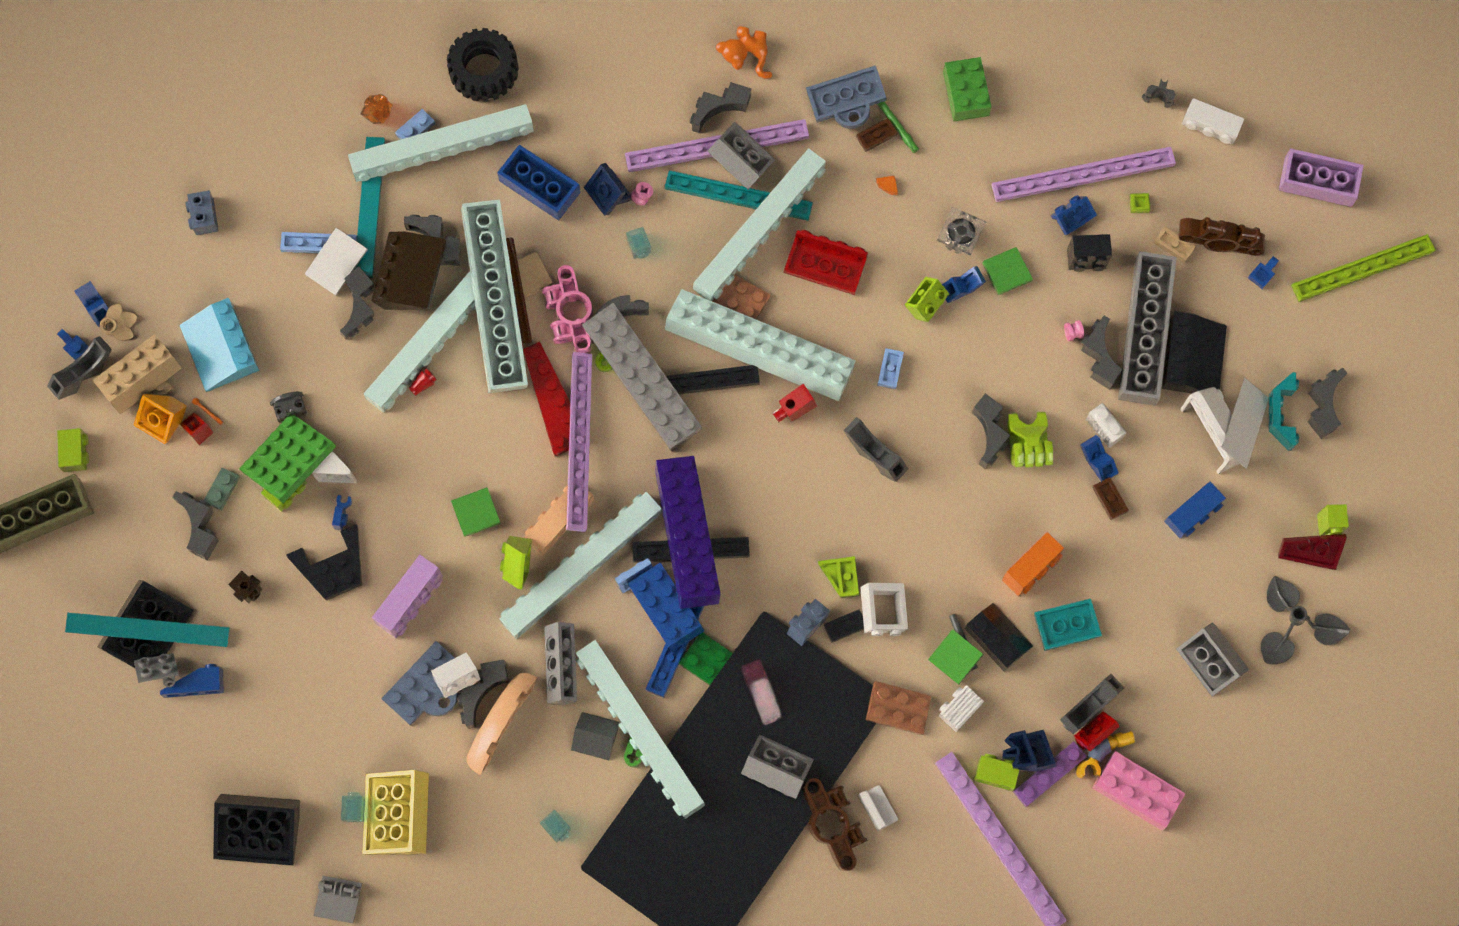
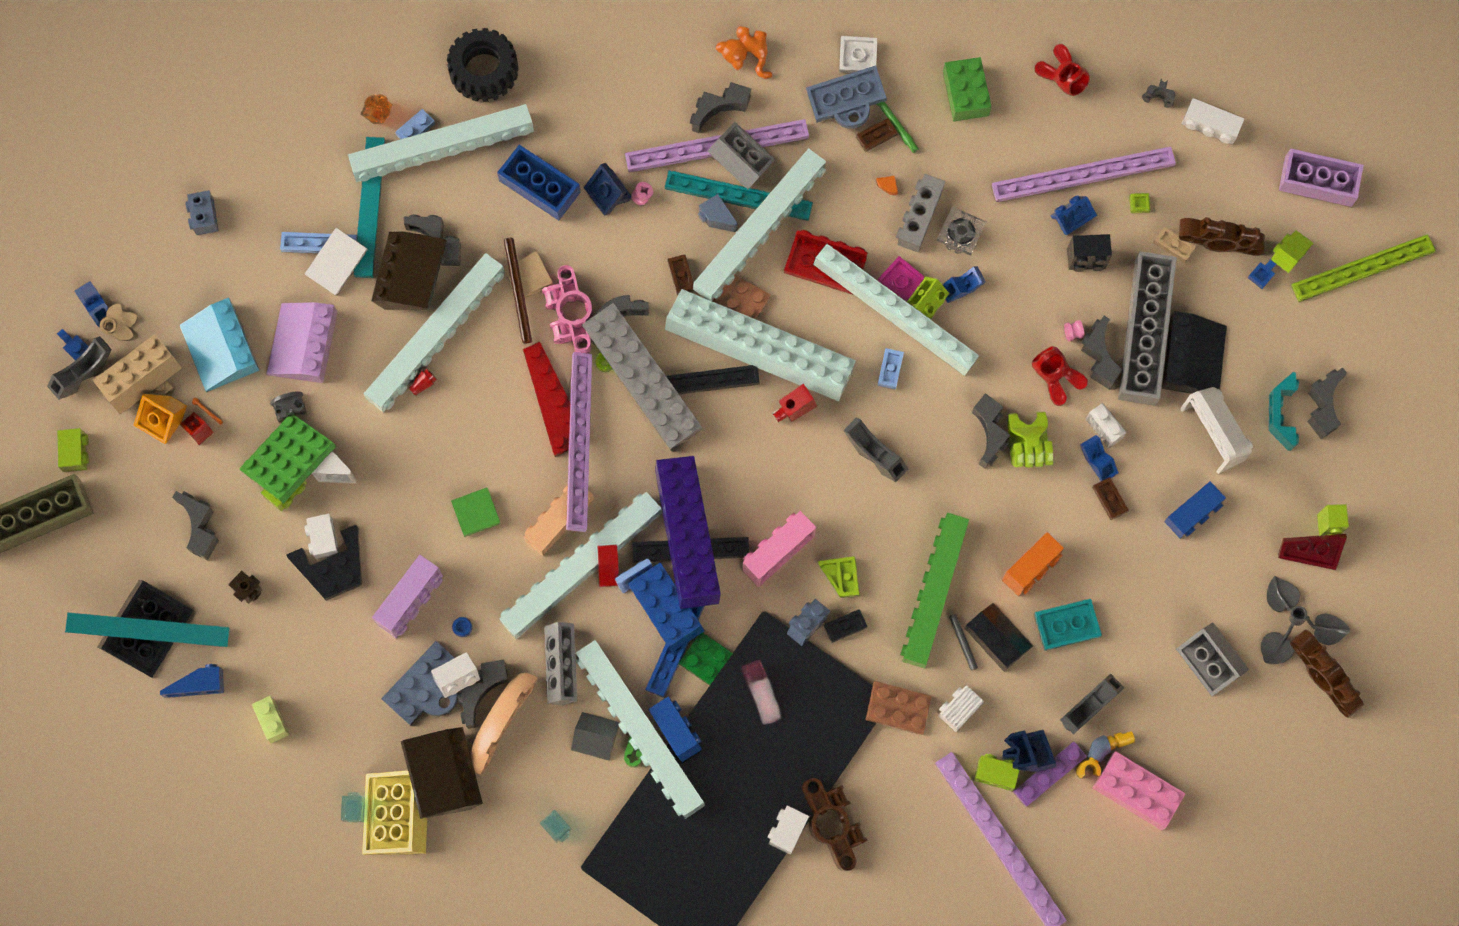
light grey hinge [134,653,179,687] -> none
sand green plate [203,468,240,511] -> none
black slope [213,794,300,866] -> none
light grey hinge [314,876,362,923] -> none
blue plate [332,495,352,531] -> none
dark grey arch [340,266,374,340] -> none
light aqua brick [461,199,528,393] -> none
lime slope [500,536,532,590] -> none
clear light blue brick [626,227,652,259] -> none
light grey slope [741,735,814,799] -> none
white panel [858,785,898,832] -> none
white window [860,583,908,636] -> none
bright green tile [928,629,984,685] -> none
bright green tile [982,247,1033,295] -> none
red bracket [1074,711,1120,751] -> none
white sticker [1222,377,1269,469] -> none
none -> yellowish green brick [252,696,290,743]
none -> lavender slope [267,302,338,383]
none -> white brick [304,514,339,560]
none -> dark brown slope [400,727,483,819]
none -> blue tile [452,617,472,638]
none -> red slope [597,545,619,587]
none -> blue brick [648,697,702,762]
none -> reddish brown plate [667,254,695,295]
none -> sand blue slope [698,194,738,232]
none -> bright pink brick [743,511,816,588]
none -> white brick [767,806,809,855]
none -> light aqua brick [813,244,979,376]
none -> white plate [839,36,877,73]
none -> dark pink plate [877,256,925,302]
none -> light grey brick [896,174,945,252]
none -> bright green brick [900,512,969,669]
none -> red piece [1031,346,1088,406]
none -> red piece [1034,44,1090,96]
none -> lime brick [1271,230,1314,273]
none -> reddish brown piece [1290,629,1364,718]

